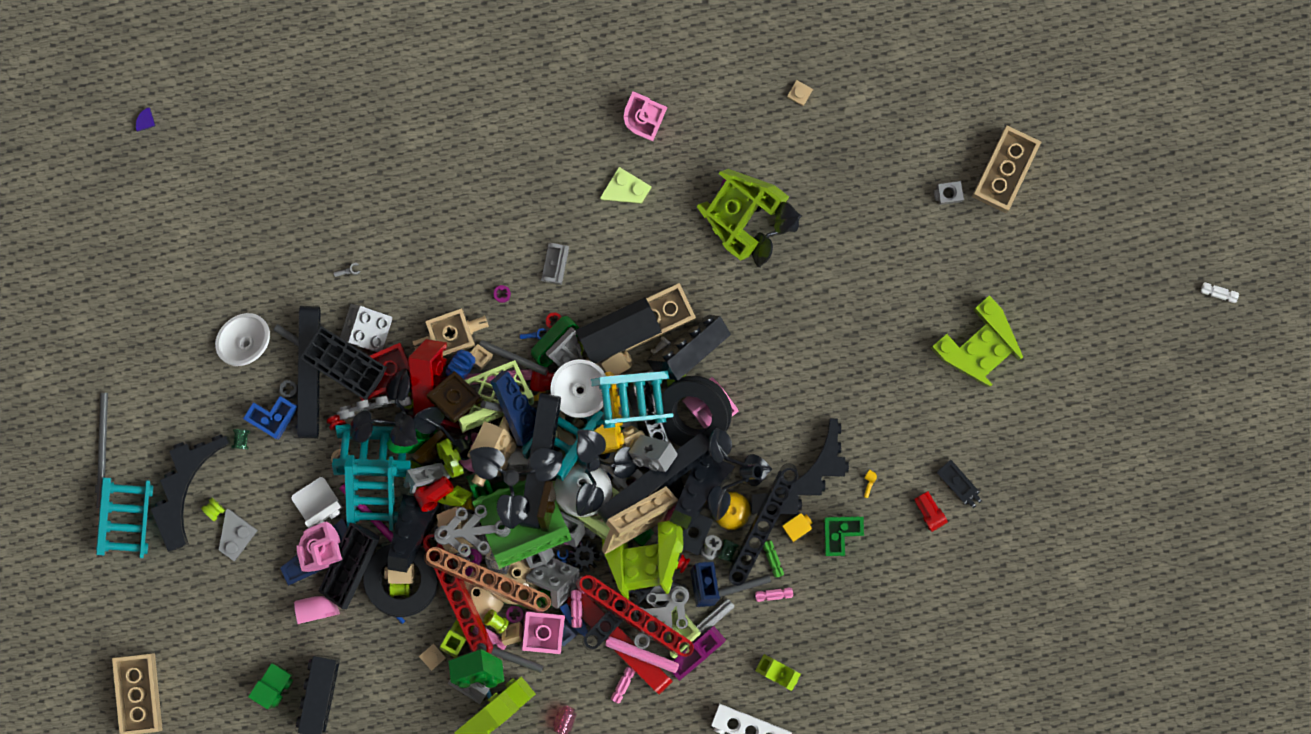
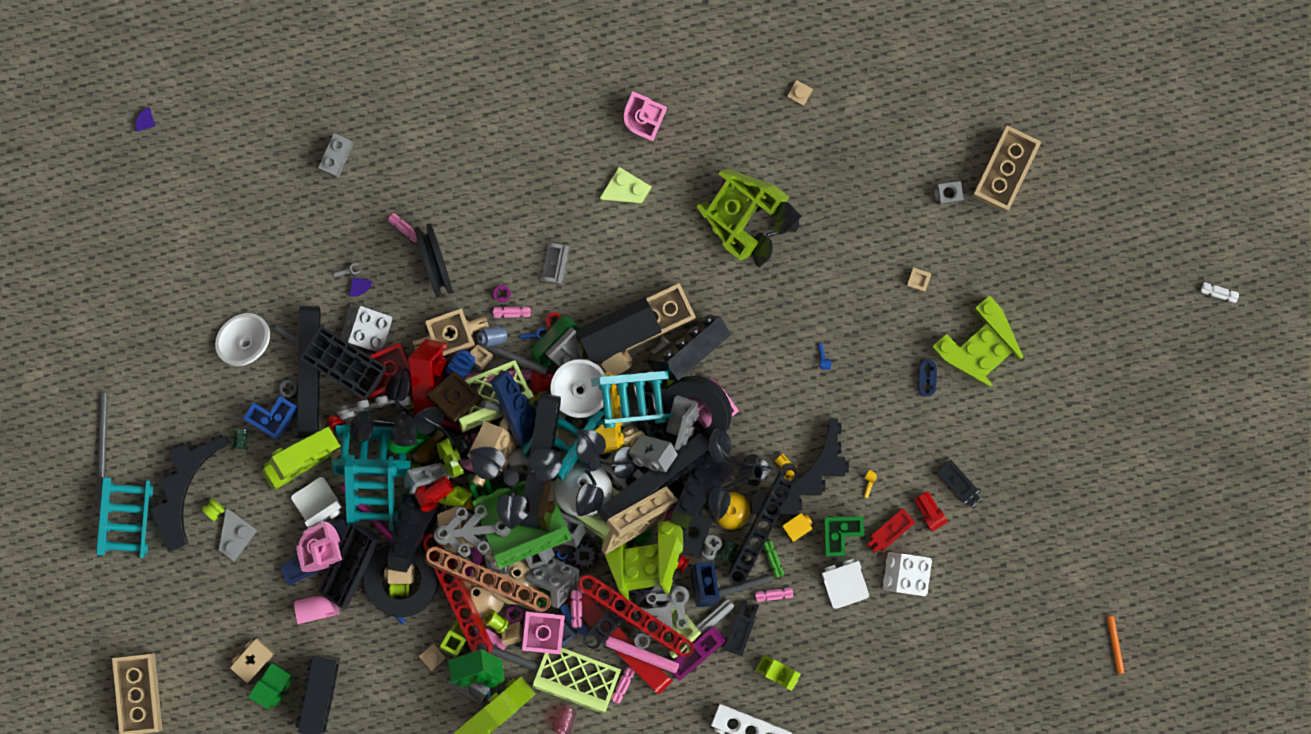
none -> tan brick [230,638,276,683]
none -> lime wedge [261,427,341,491]
none -> light grey brick [318,133,353,178]
none -> dark purple tile [349,277,373,297]
none -> bright pink axle [388,213,418,243]
none -> black tyre [414,223,453,298]
none -> sand blue brick [477,326,507,347]
none -> bright pink axle [493,307,531,318]
none -> yellowish green fence [532,647,621,714]
none -> light grey bracket [666,395,699,450]
none -> black hinge [724,599,759,656]
none -> yellow pin [774,453,798,477]
none -> blue hand [818,343,831,370]
none -> white bracket [821,558,869,609]
none -> red hinge [866,508,915,554]
none -> white bracket [883,552,932,596]
none -> tan plate [907,267,931,292]
none -> dark blue beam [918,360,937,397]
none -> orange bar [1106,616,1125,674]

